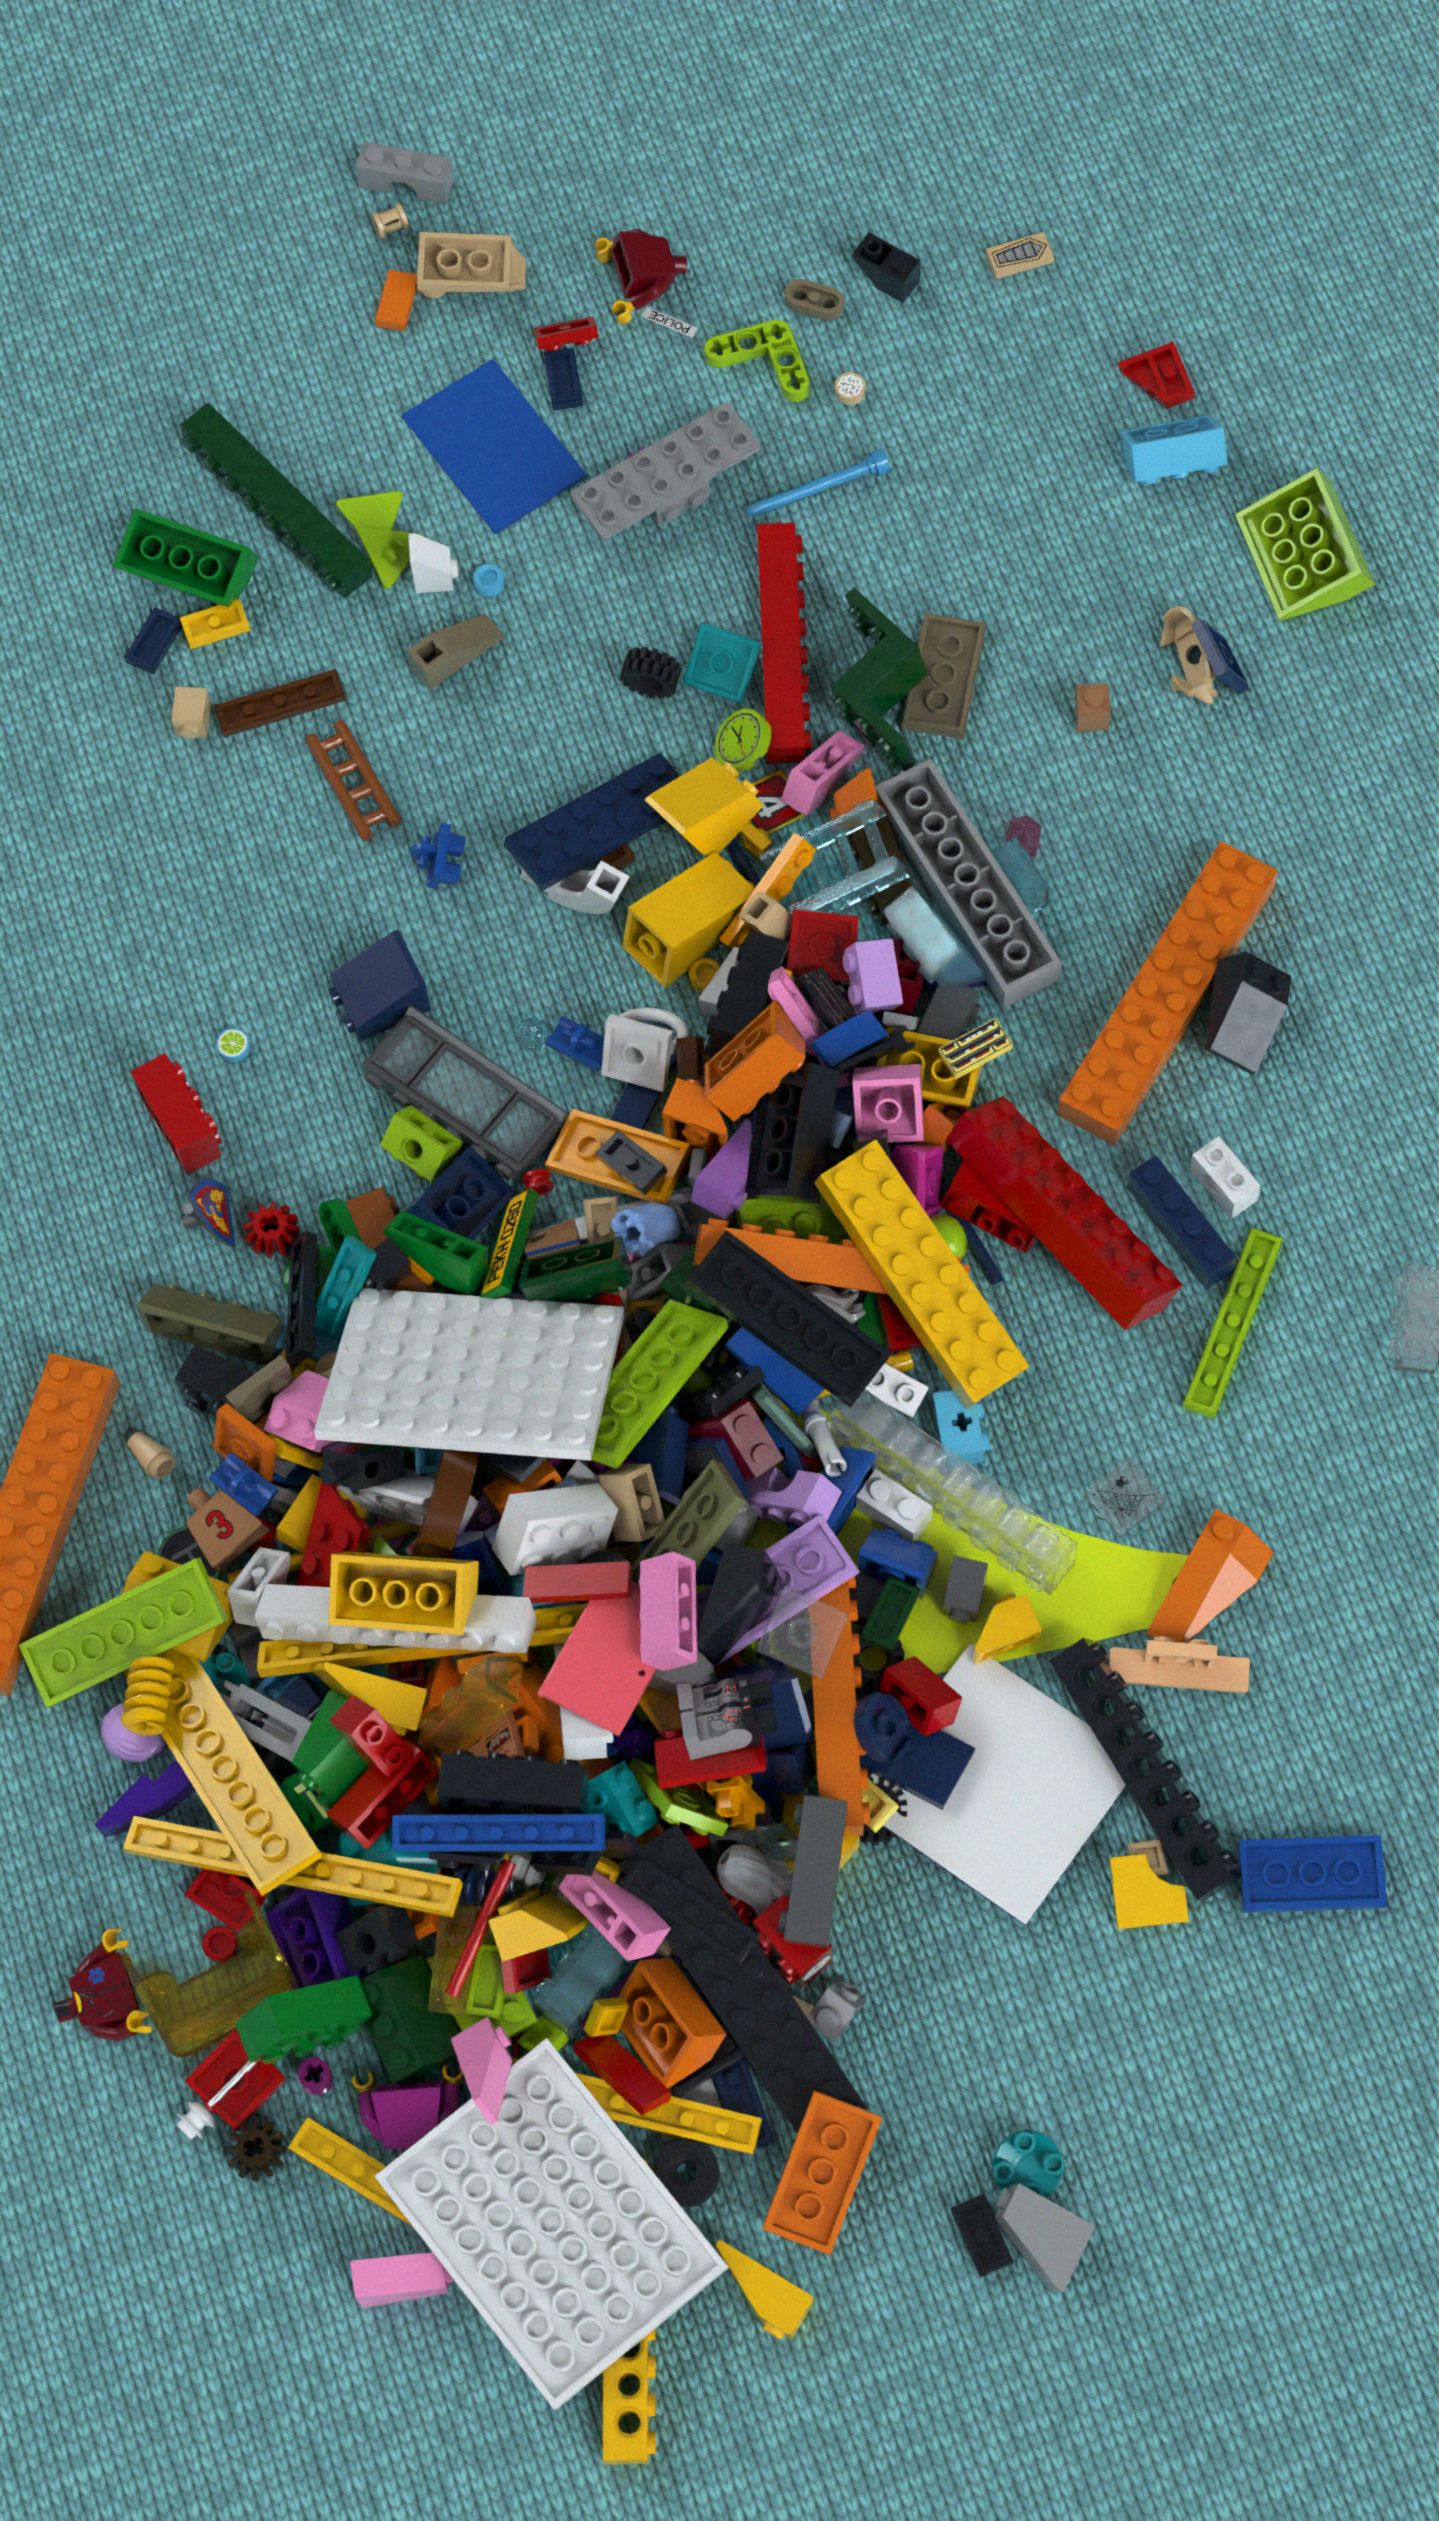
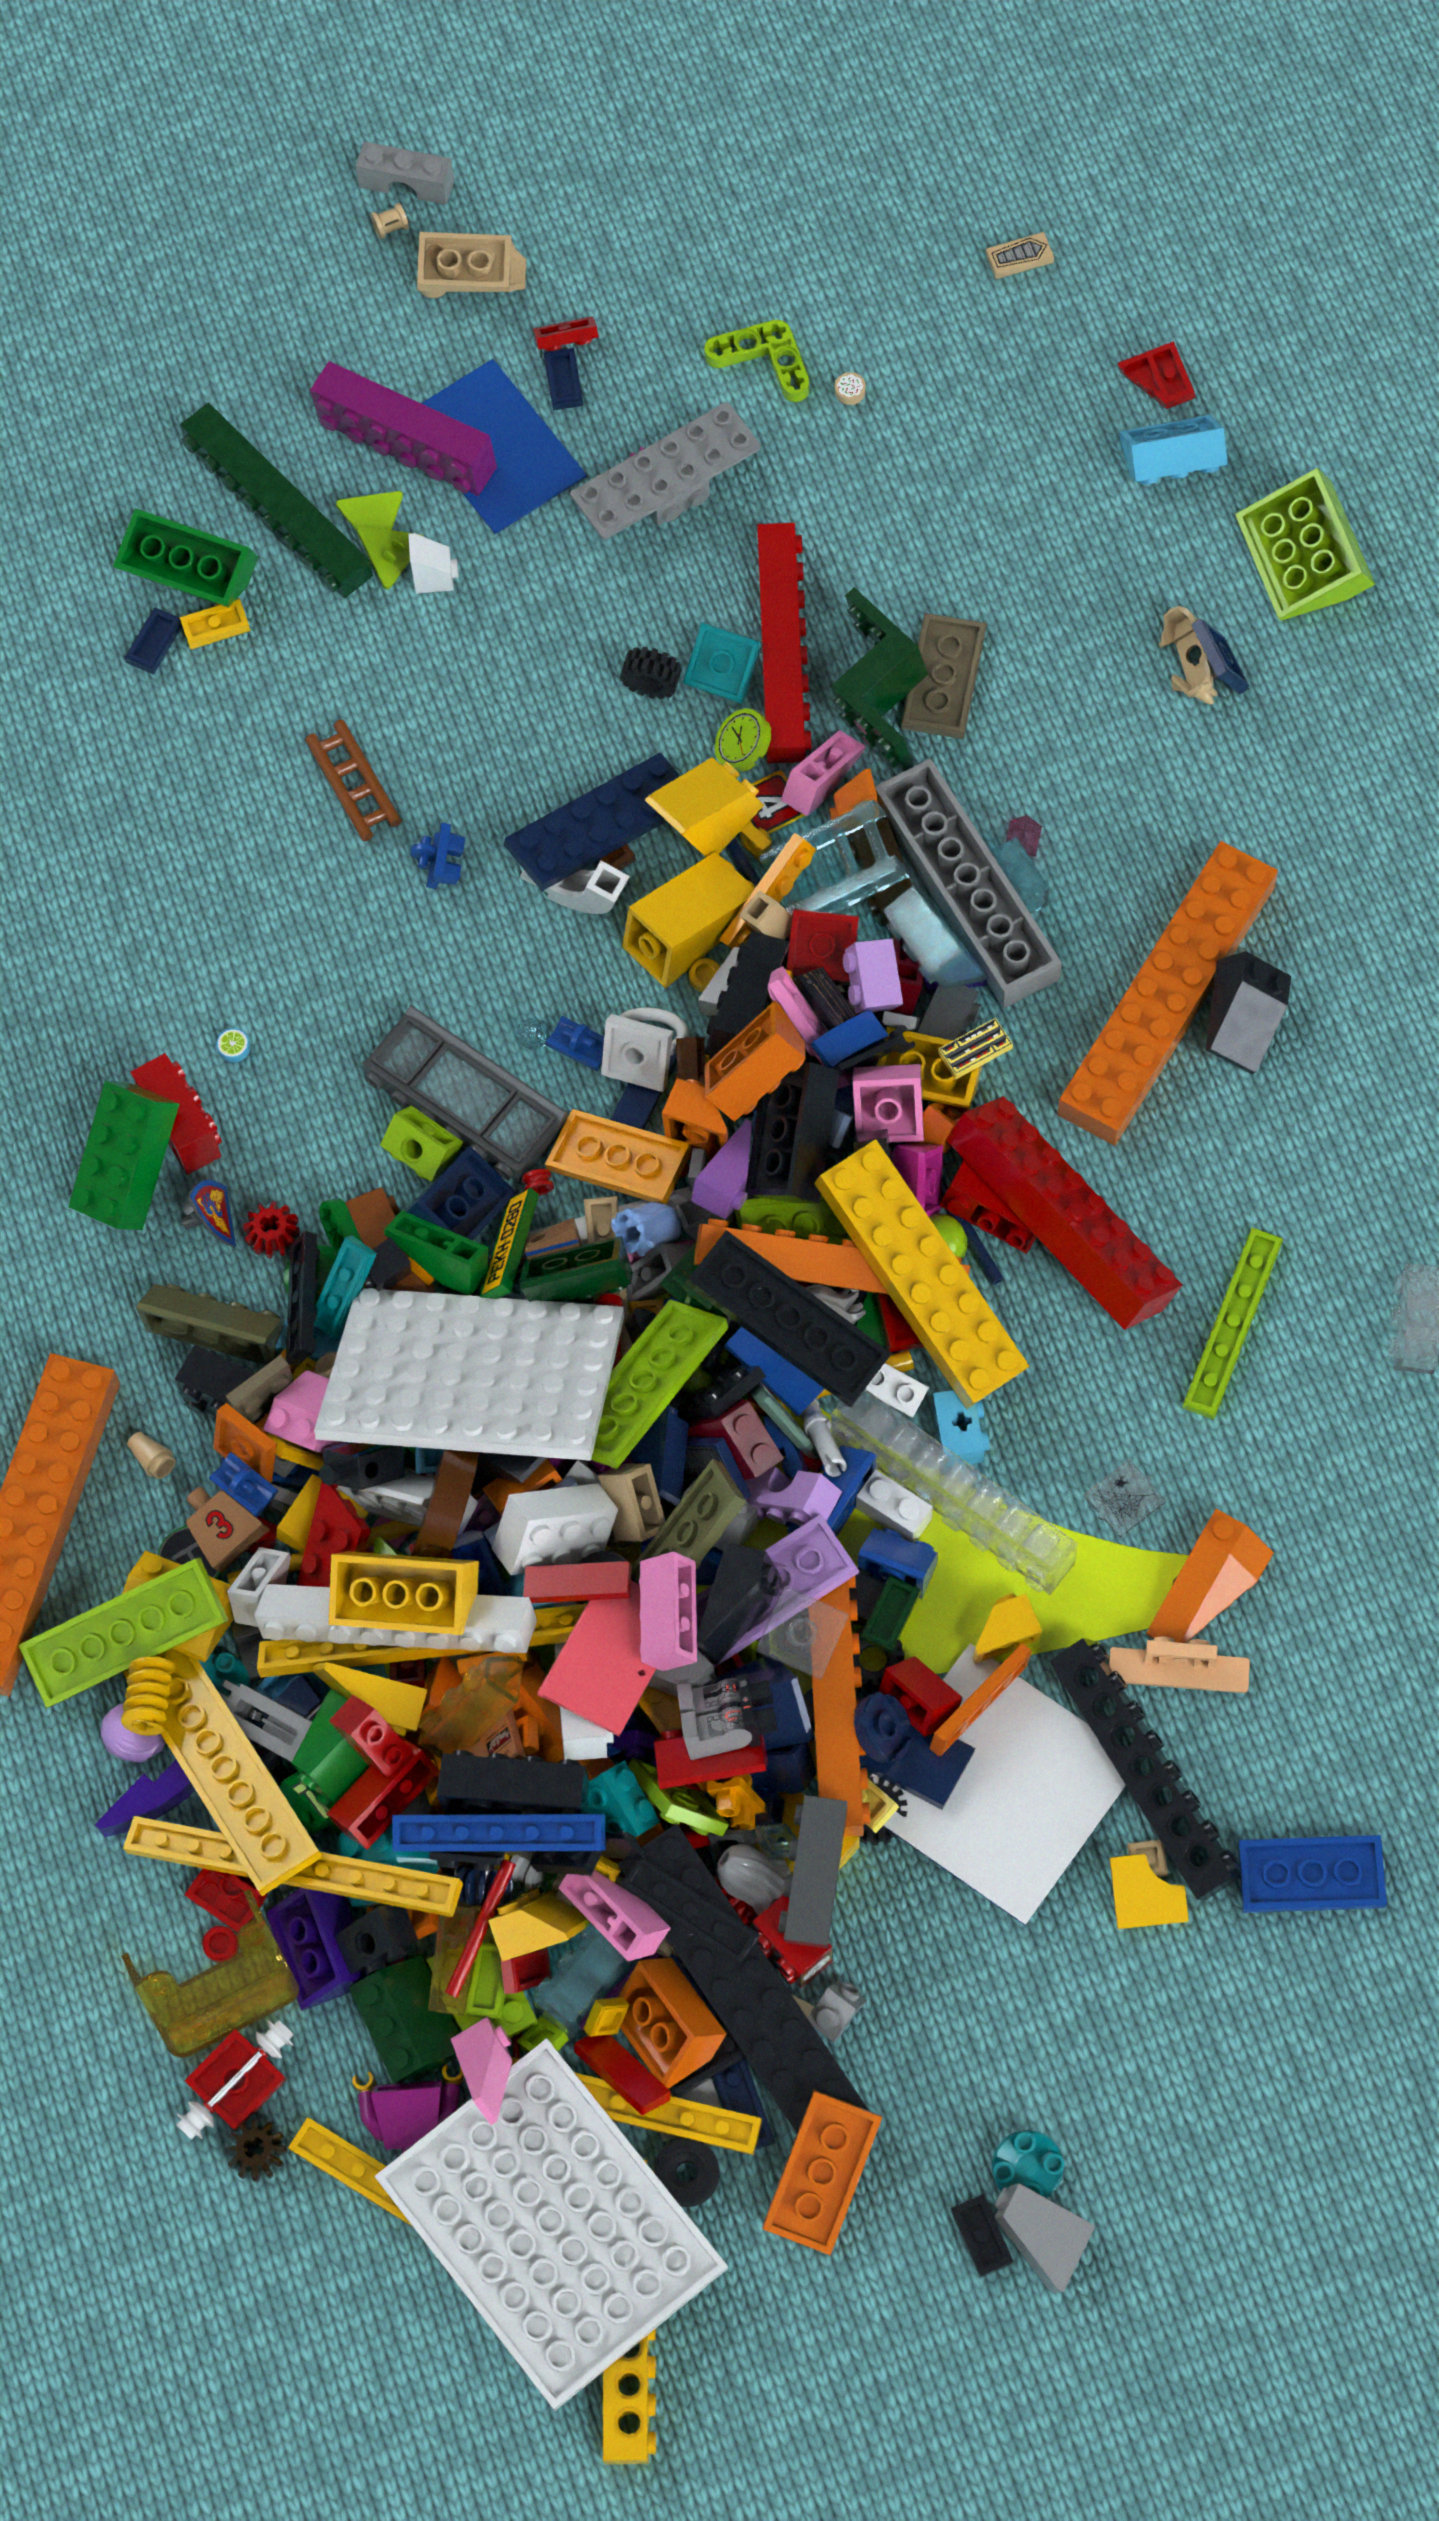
dark red torso [53,1928,152,2042] -> none
tan brick [171,687,212,739] -> none
reddish brown tile [214,669,346,737] -> none
green brick [235,1976,372,2064] -> none
magenta bush [298,2058,333,2096] -> none
dark blue slope [328,929,431,1042] -> none
bright pink slope [350,2252,454,2308] -> none
orange tile [375,270,417,332] -> none
dark tan slope [407,614,505,691] -> none
medium azure tile [473,564,505,597] -> none
dark red torso [595,228,688,325] -> none
black plate [595,1130,668,1195] -> none
white sticker [641,307,698,338] -> none
yellow slope [716,2239,814,2340] -> none
dark azure piece [746,448,890,517] -> none
dark tan plate [785,279,844,321] -> none
black slope [852,232,920,303] -> none
dark grey slope [943,1555,988,1624] -> none
medium nougat brick [1074,683,1111,732] -> none
dark blue brick [1127,1155,1237,1290] -> none
white brick [1190,1136,1261,1219] -> none
none -> green brick [68,1080,179,1230]
none -> magenta brick [310,361,497,496]
none -> orange tile [929,1643,1032,1756]

